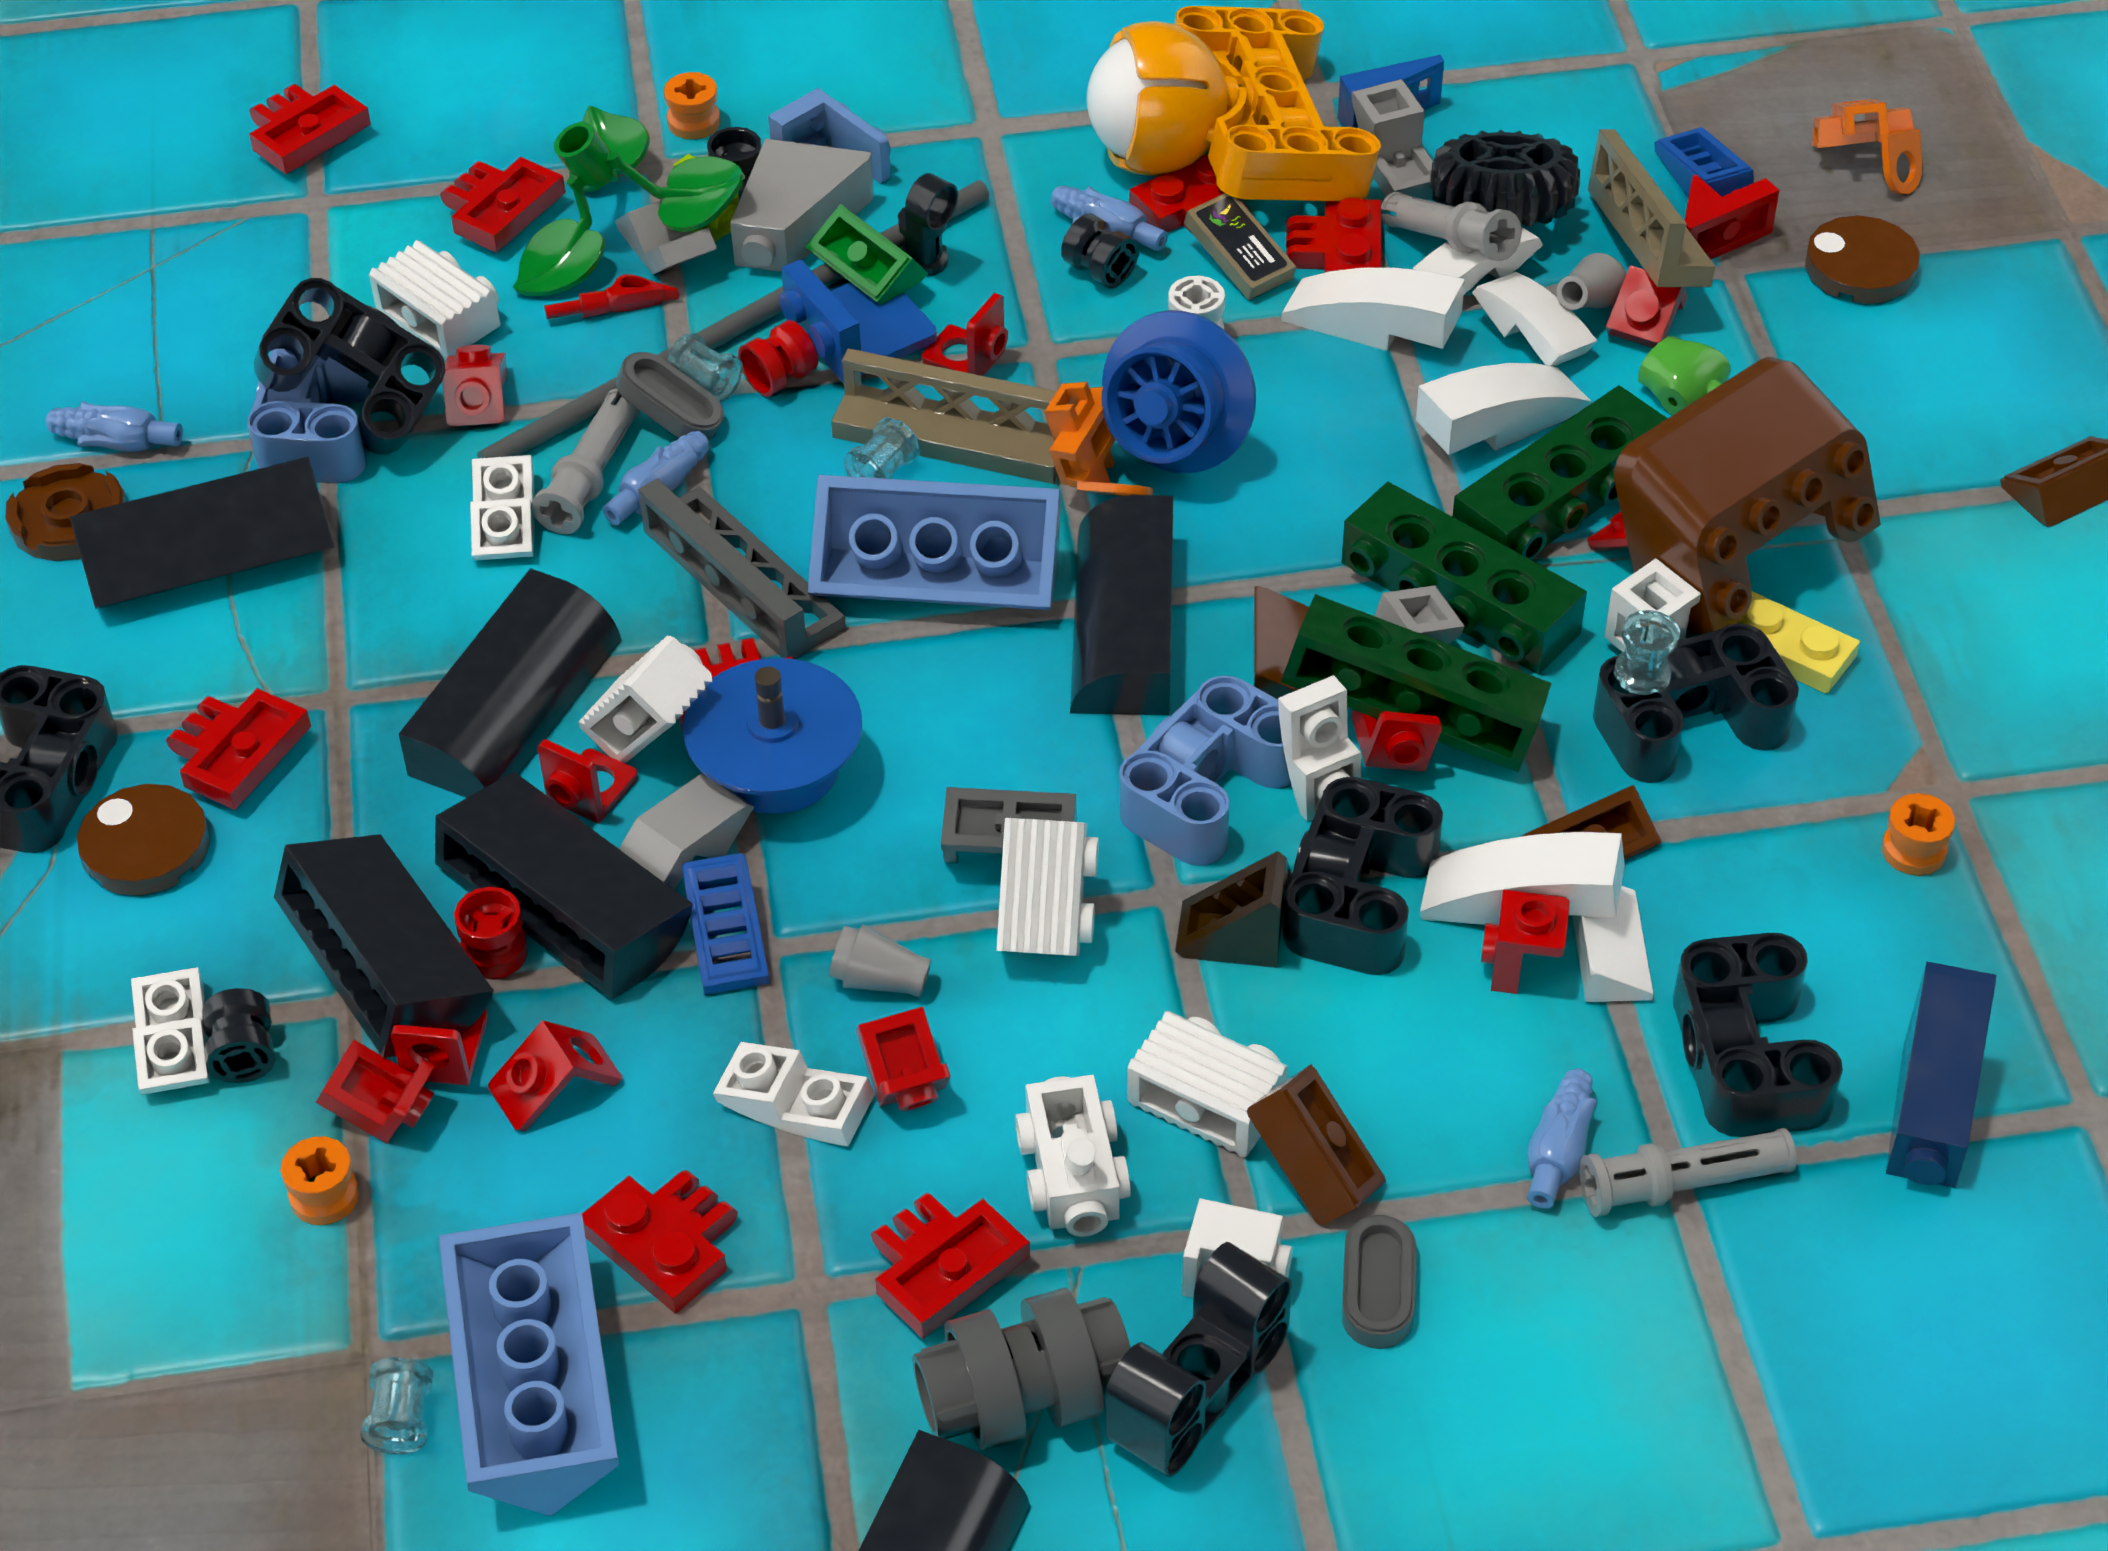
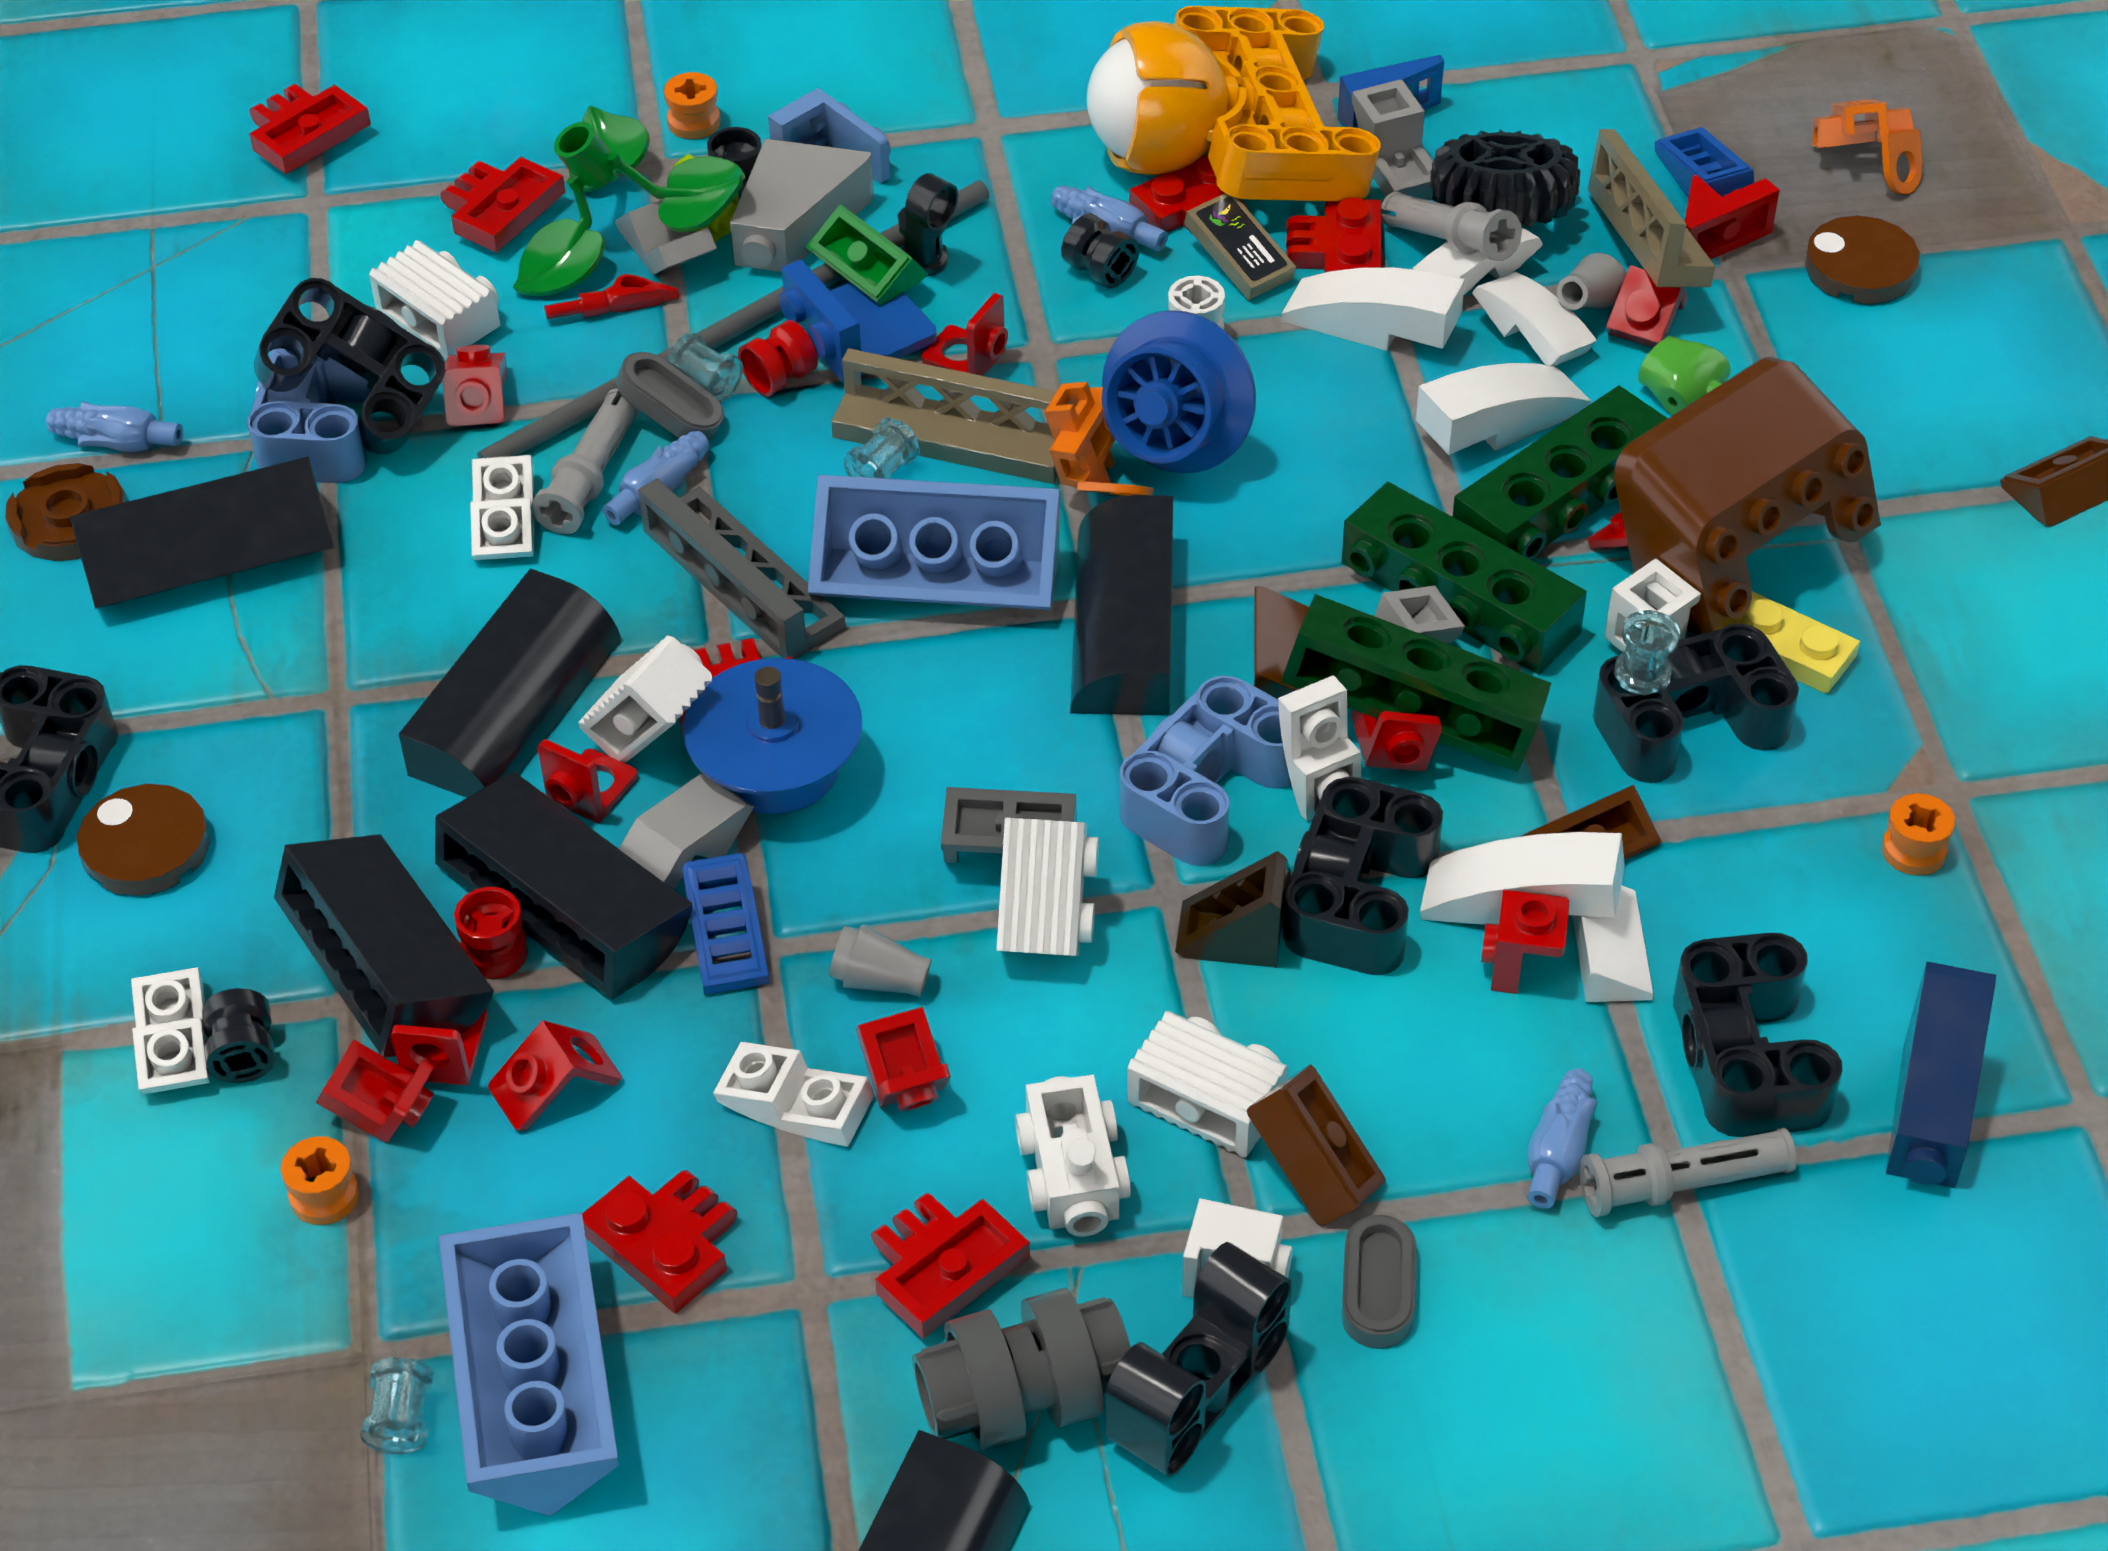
red hinge [166,688,311,810] -> none

